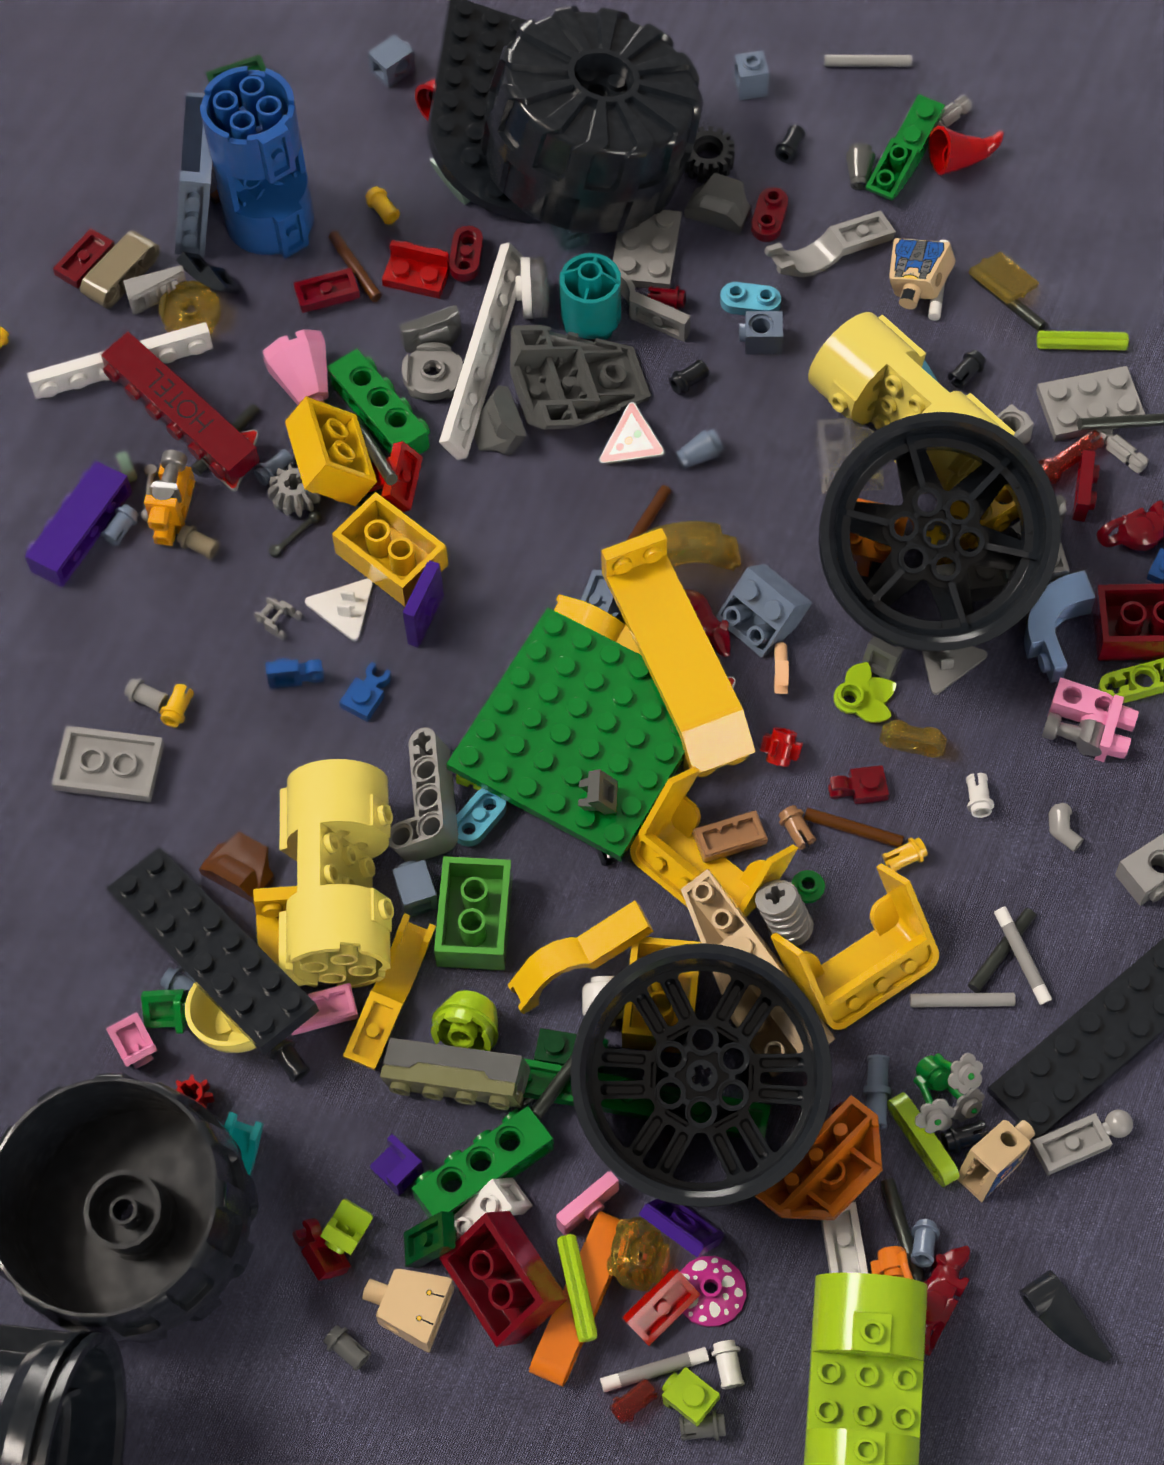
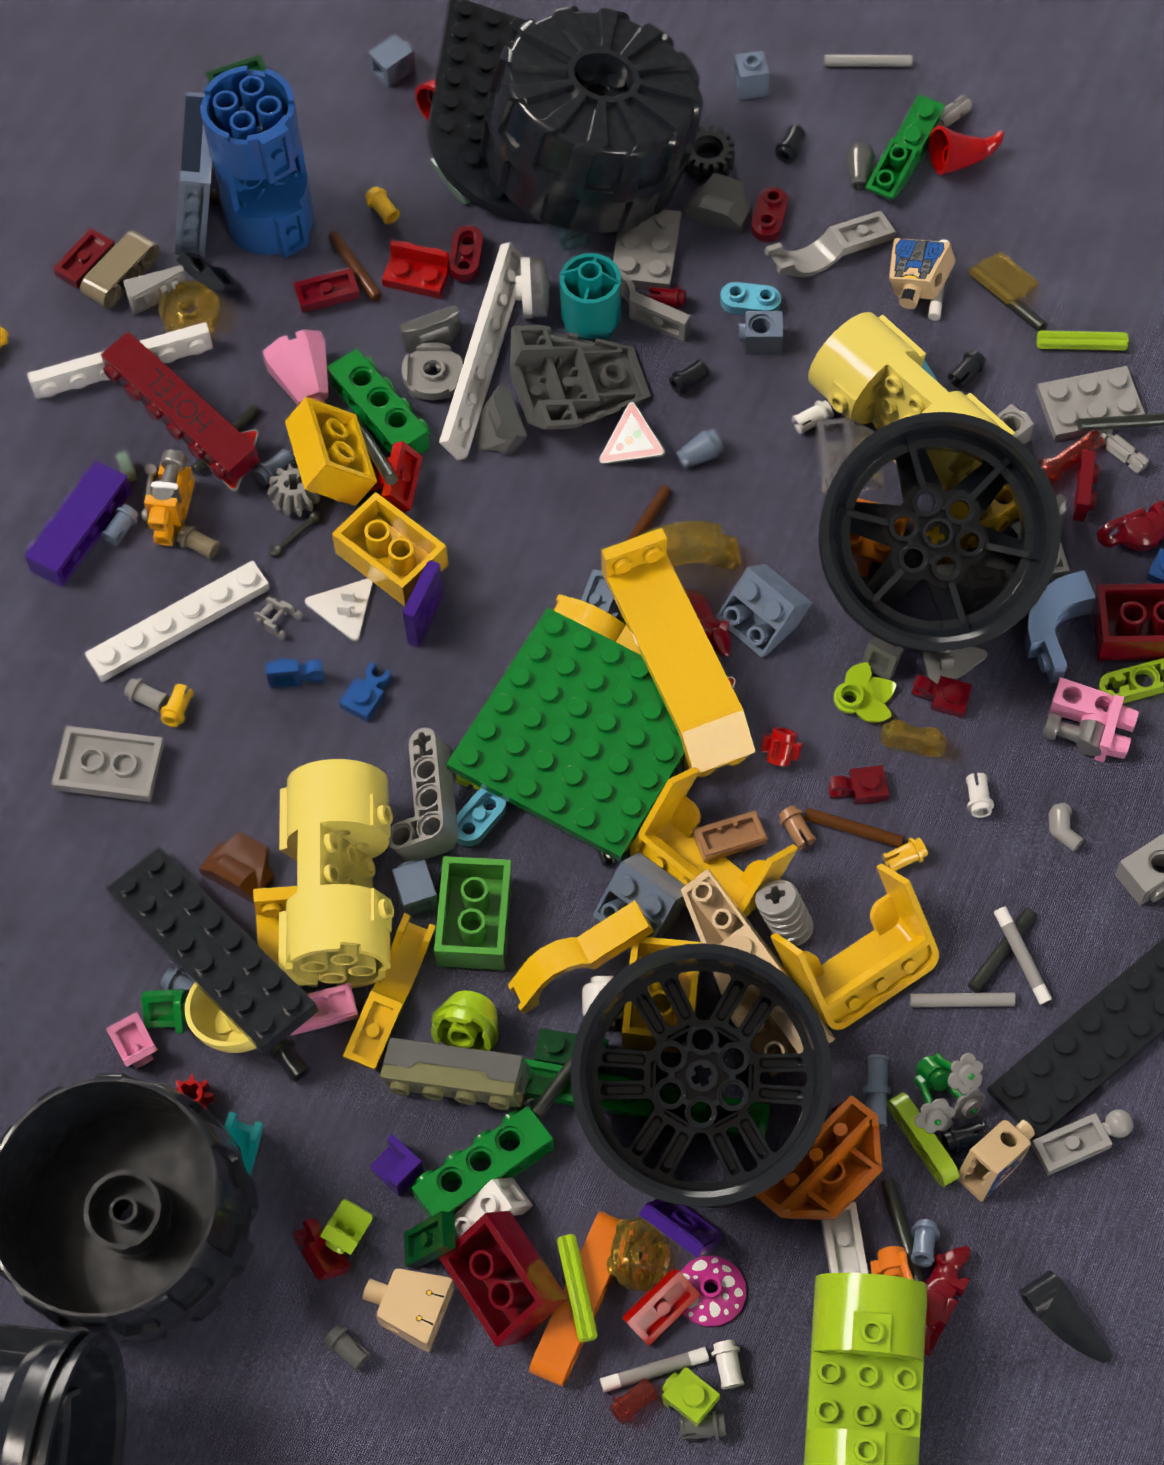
bright pink plate [556,1171,619,1235] -> none
dark grey tile [578,769,618,815] -> none
light nougat bar [774,642,789,694] -> none
green plate [791,870,825,903] -> none
none -> white plate [85,560,270,682]
none -> sand blue slope [592,852,686,938]
none -> white pin [792,400,834,434]
none -> dark red plate [911,675,972,718]

